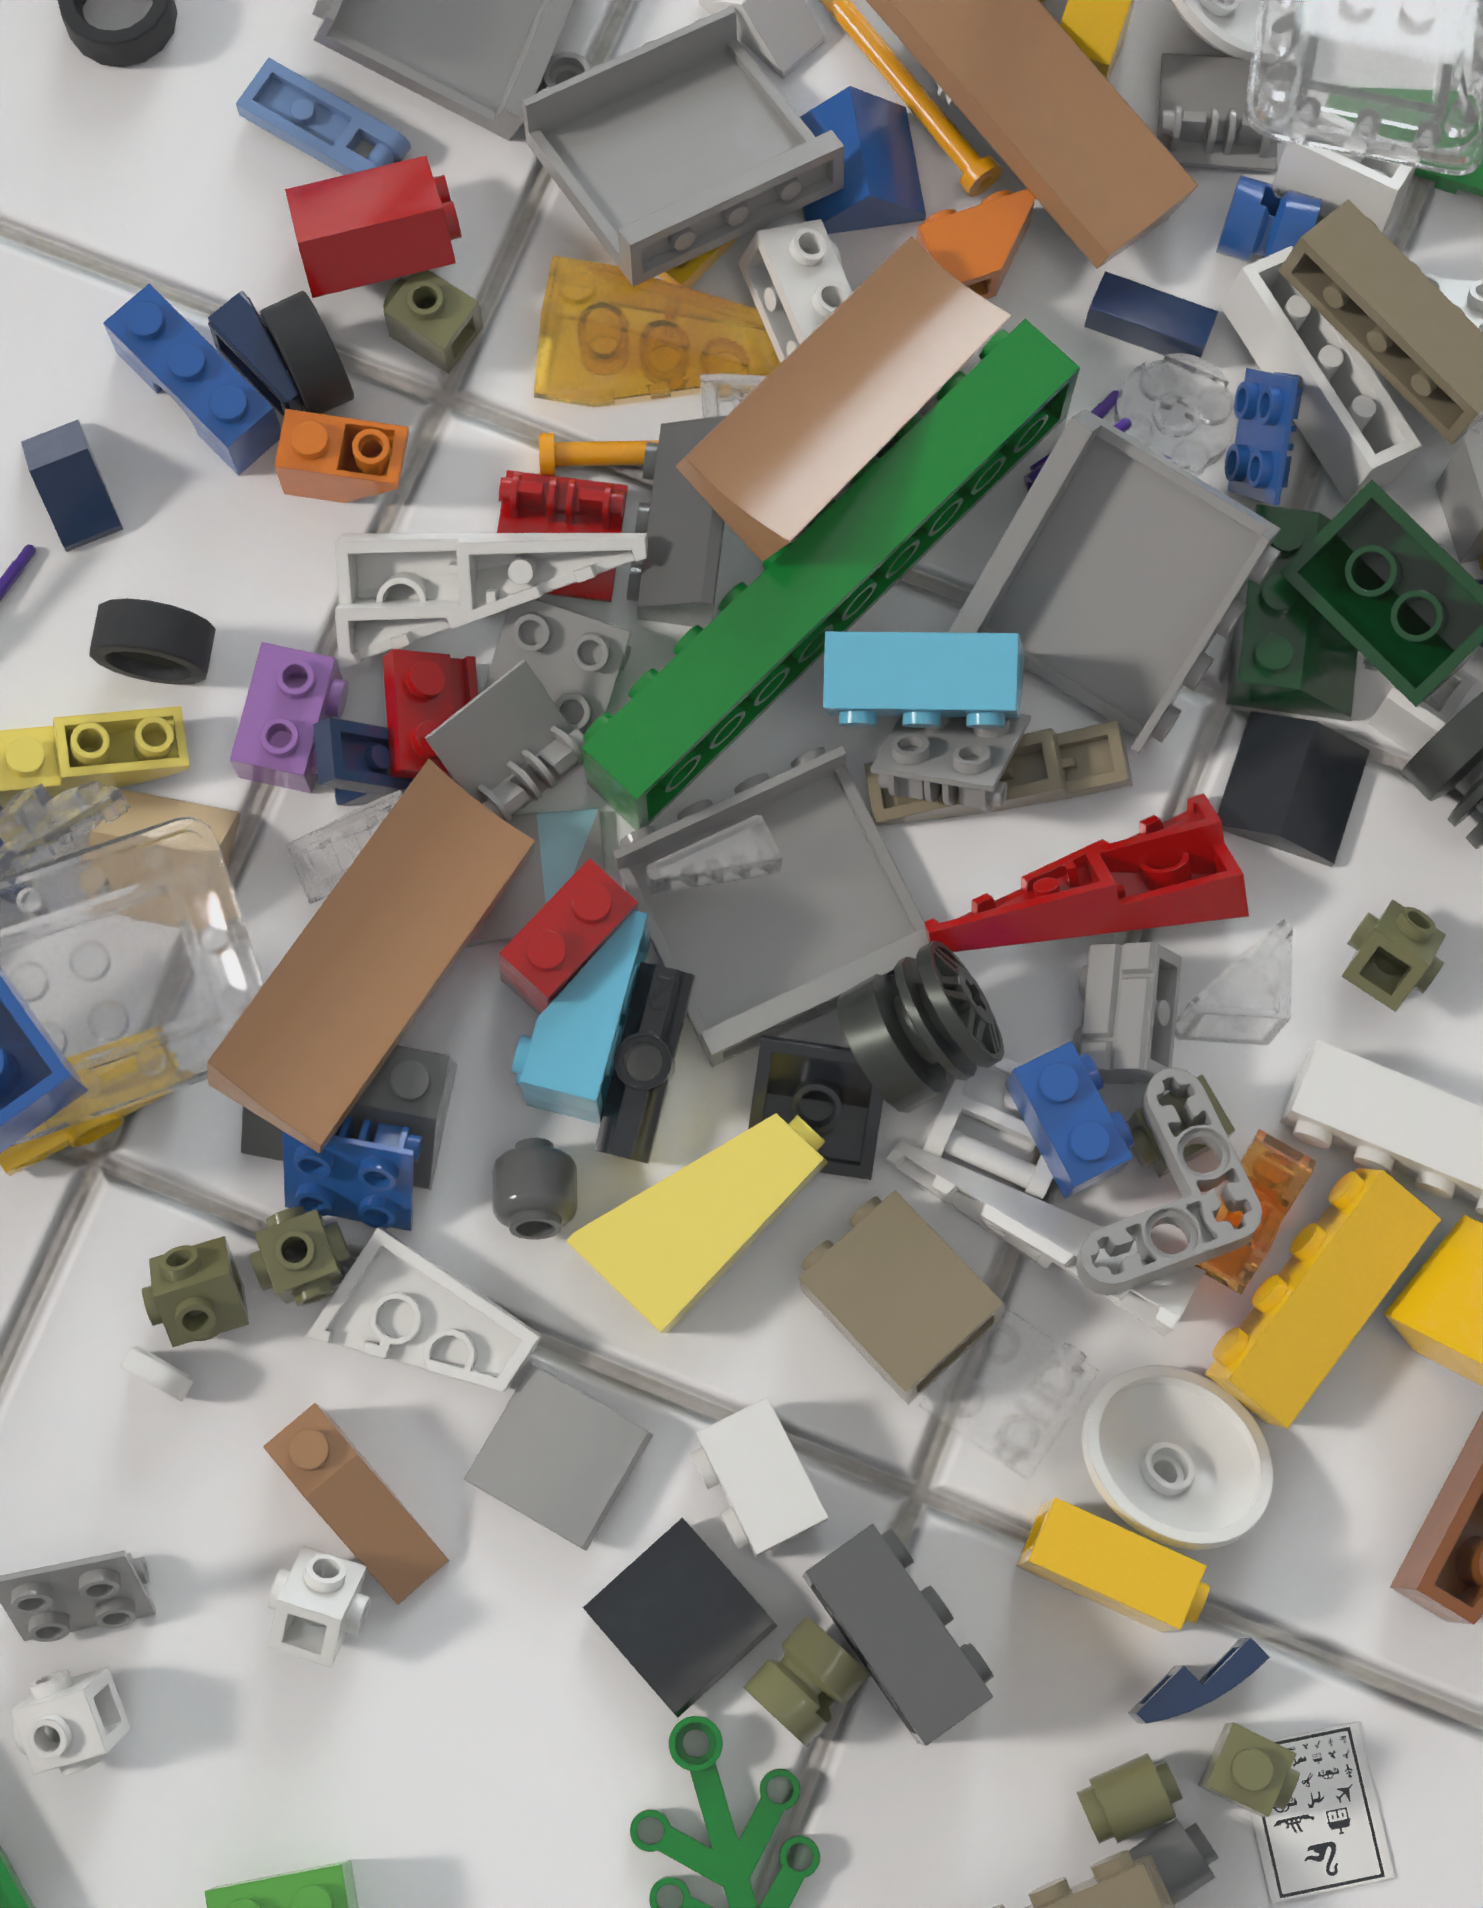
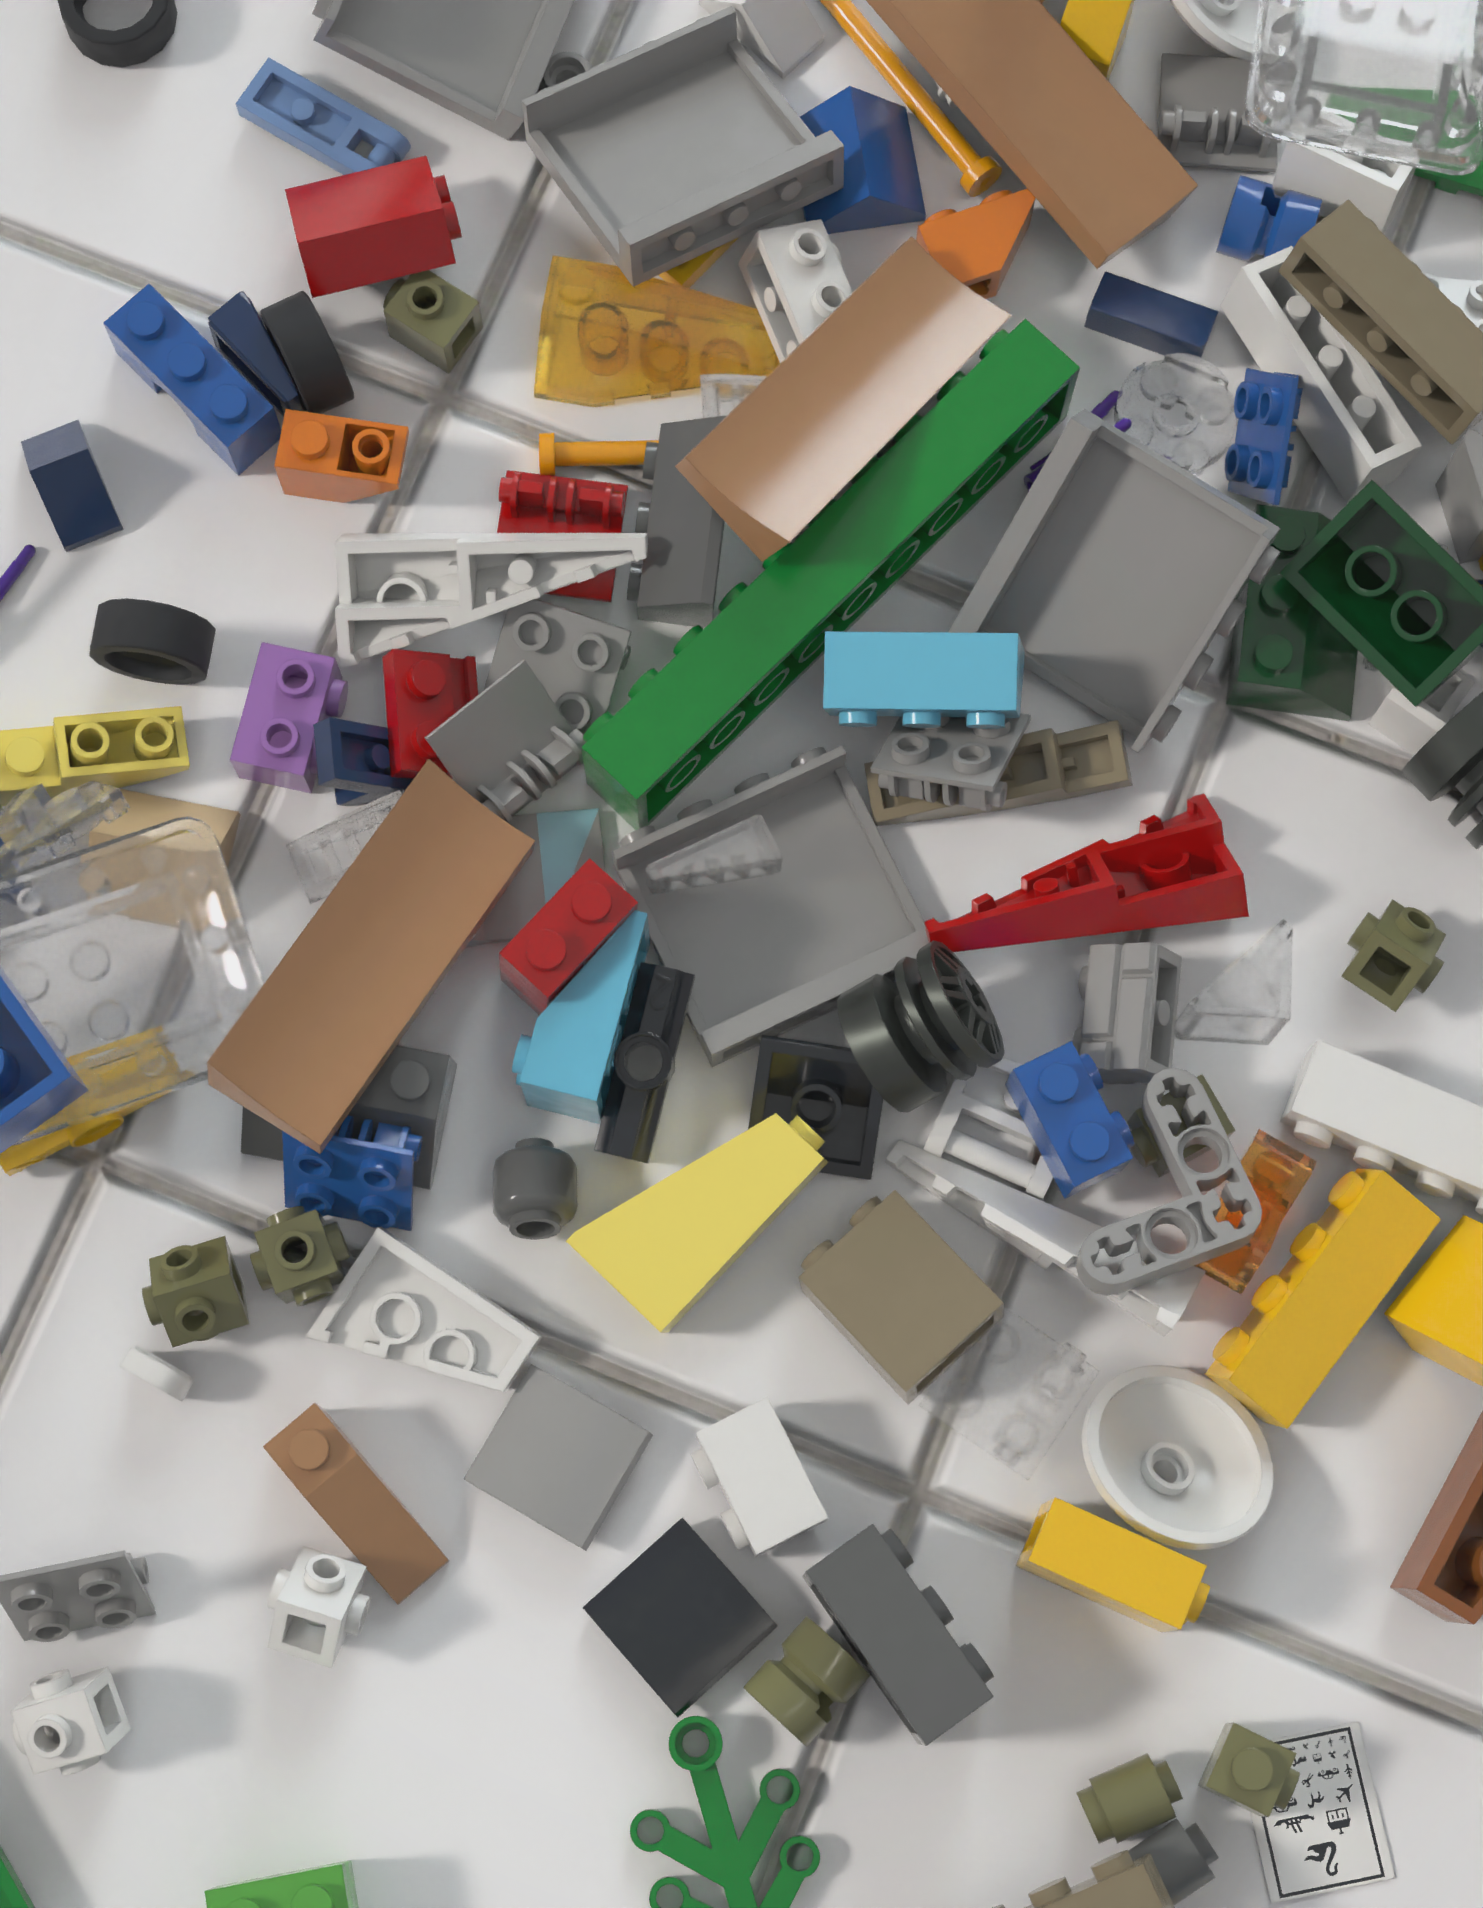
dark blue slope [1128,1637,1270,1724] -> none
black slope [1217,711,1370,867] -> none

